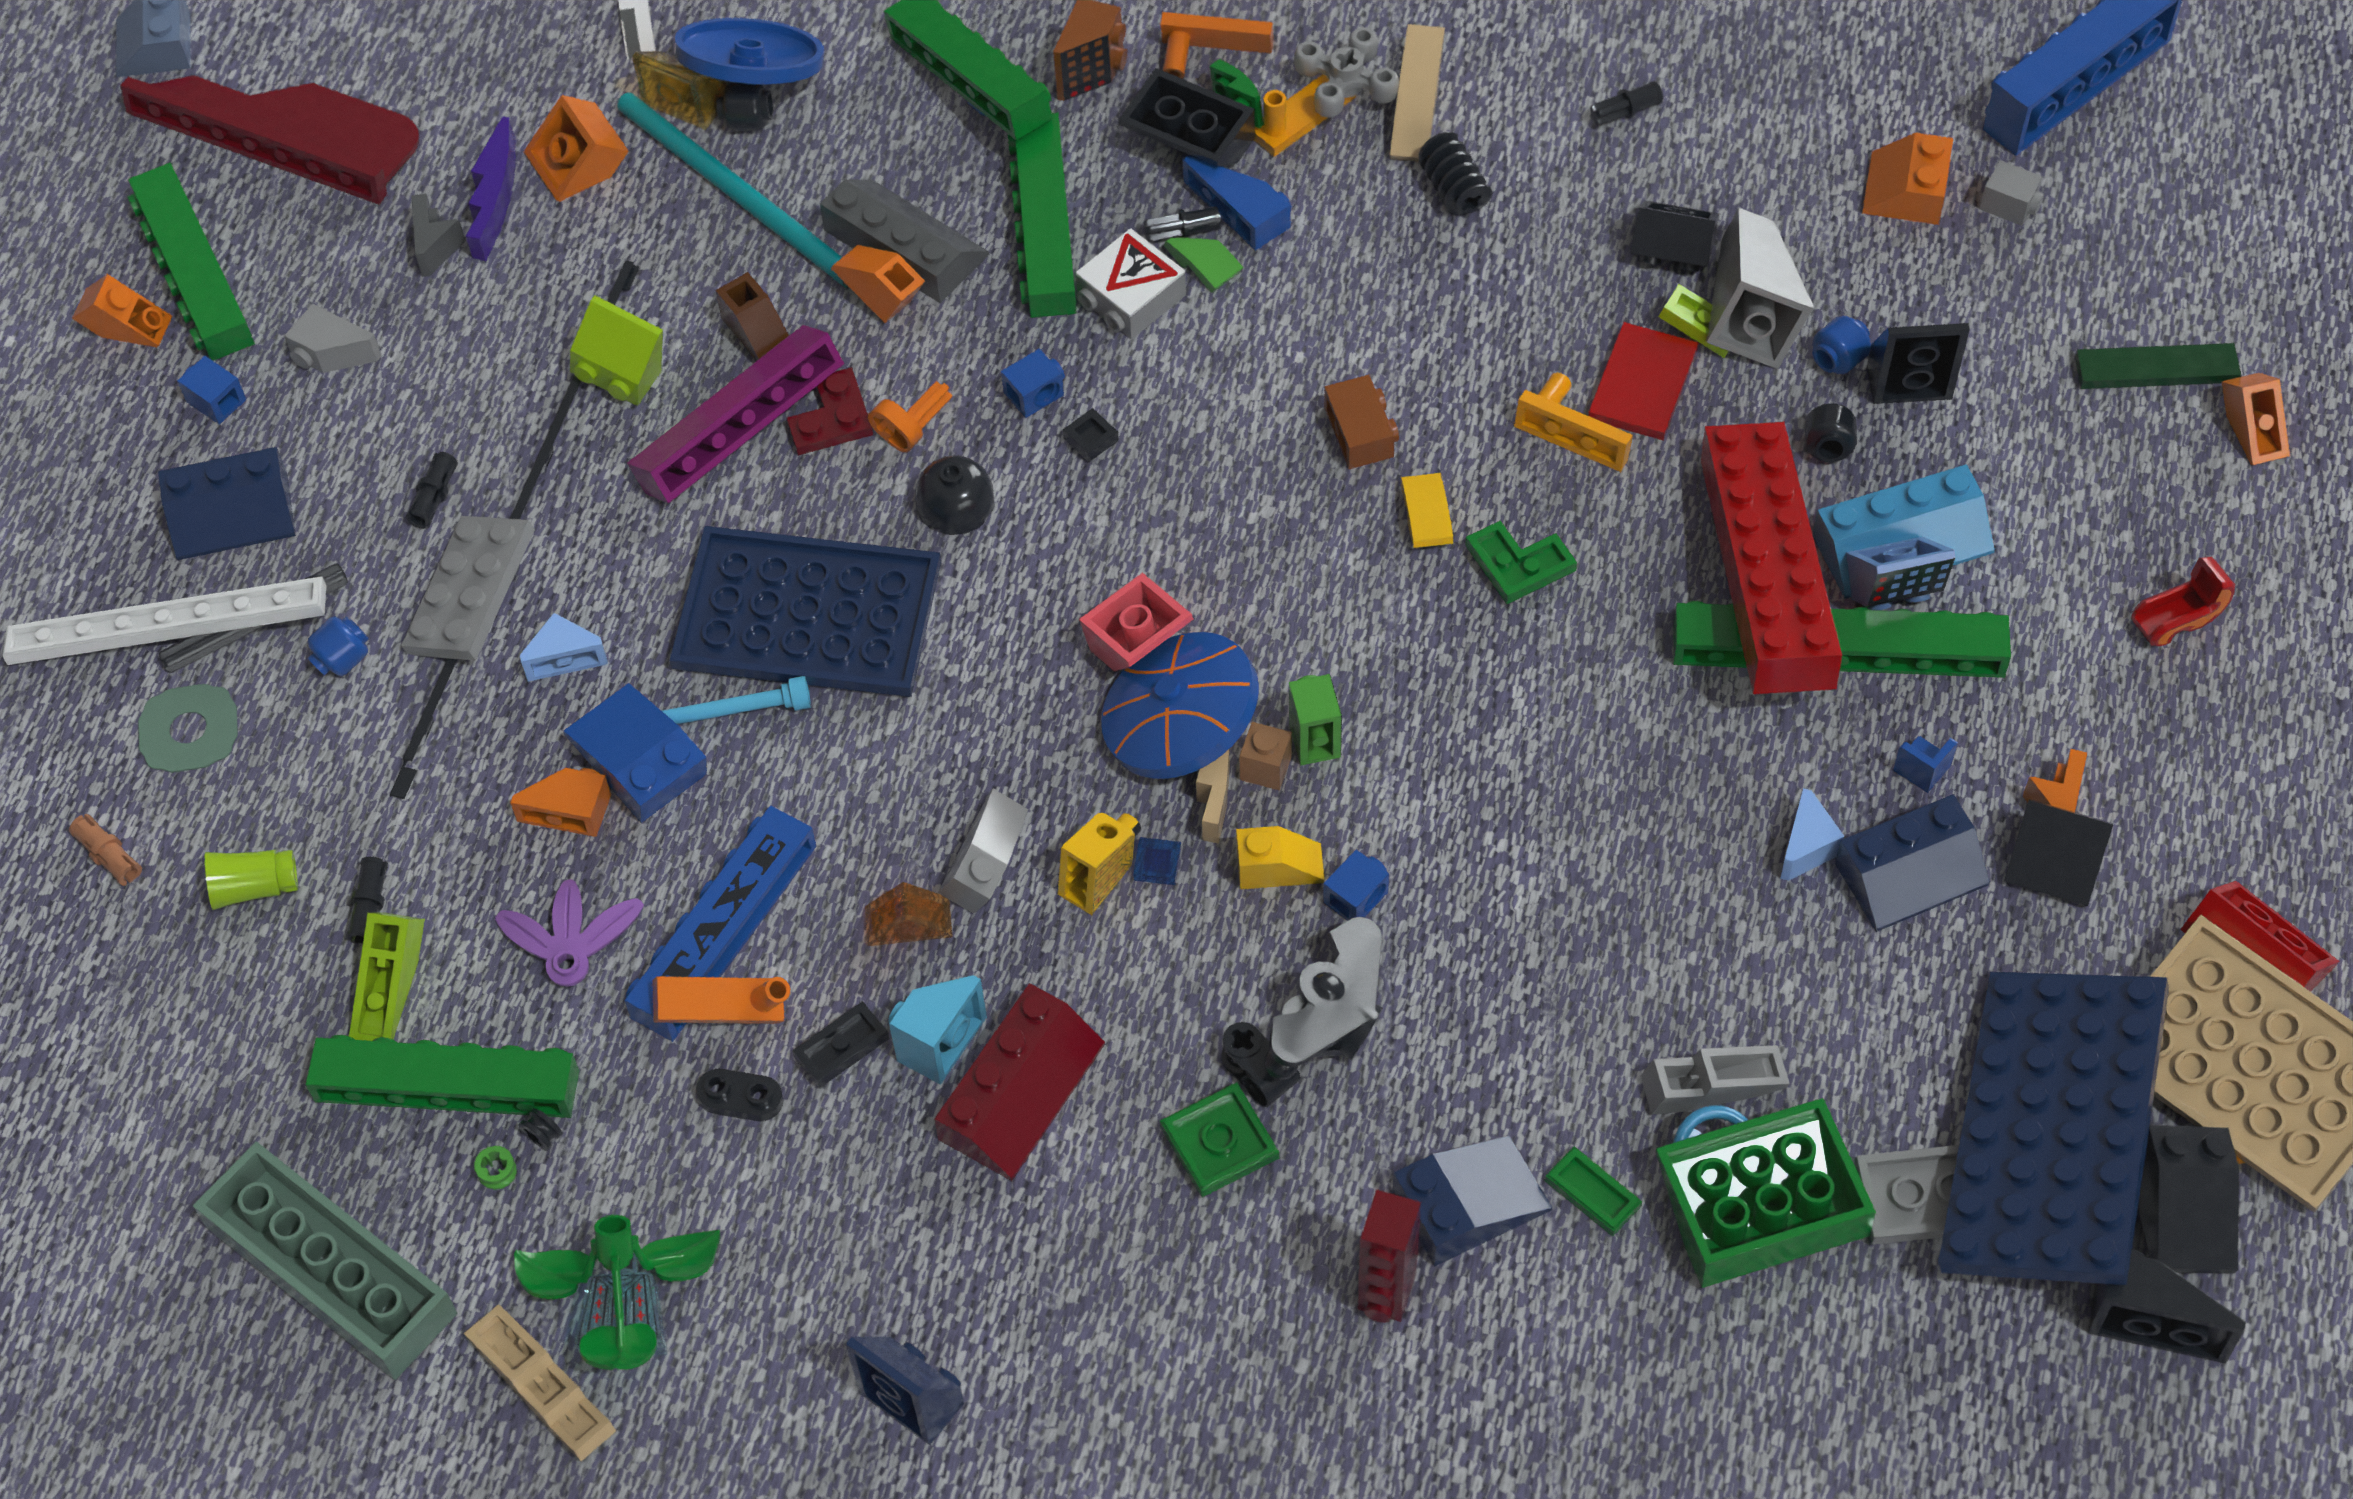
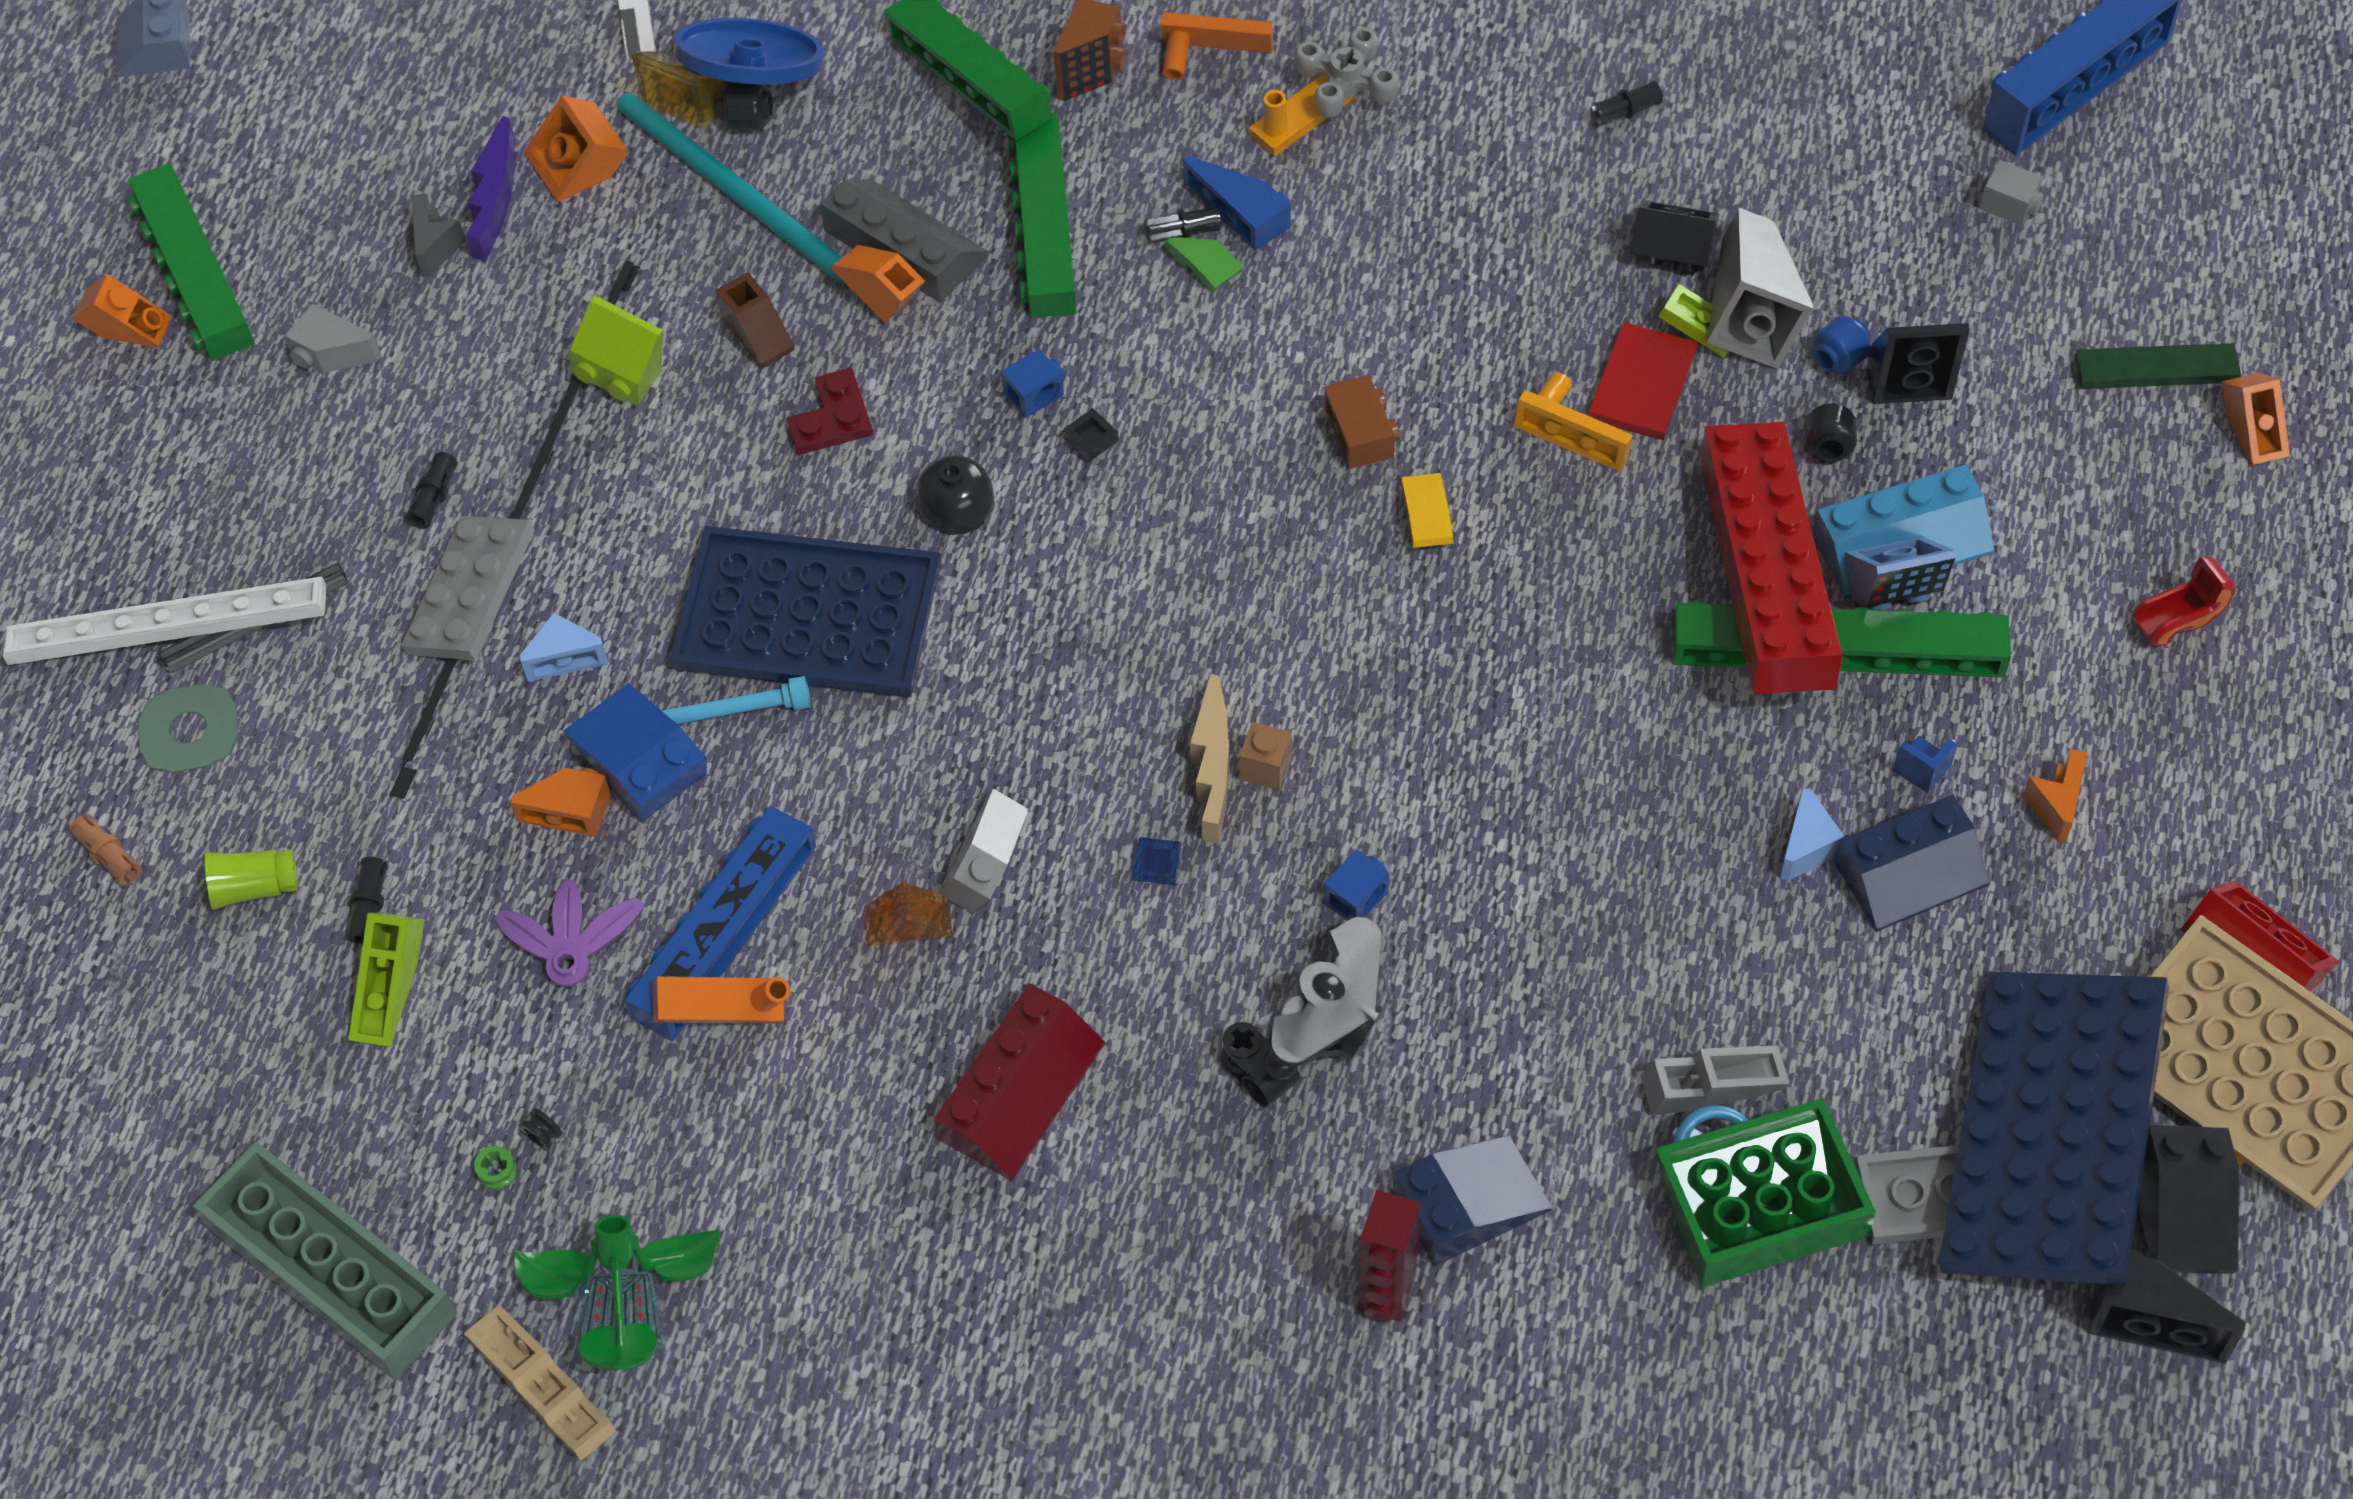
dark red piece [120,75,420,205] -> none
dark blue slope [158,447,296,560] -> none
blue brick [177,355,247,425] -> none
green brick [306,1035,579,1118] -> none
blue head [307,616,369,676] -> none
magenta brick [627,325,844,503] -> none
black plate [696,1069,783,1121] -> none
black plate [792,1001,890,1088] -> none
dark blue slope [846,1337,964,1445] -> none
orange piece [868,381,953,452] -> none
medium azure slope [888,975,987,1085] -> none
yellow torso [1058,813,1141,915] -> none
piece [1076,228,1186,340] -> none
coral slope [1079,572,1194,672] -> none
blue dish [1101,632,1259,779] -> none
black slope [1118,68,1255,167] -> none
green plate [1160,1082,1280,1198] -> none
green slope [1209,59,1264,128] -> none
yellow slope [1236,826,1325,890] -> none
bright green brick [1289,674,1342,766] -> none
tan slope [1390,24,1445,162] -> none
black piece [1418,132,1493,216] -> none
green plate [1465,520,1577,604] -> none
green tile [1545,1146,1642,1237] -> none
orange slope [1862,133,1953,225] -> none
black tile [2004,799,2113,906] -> none

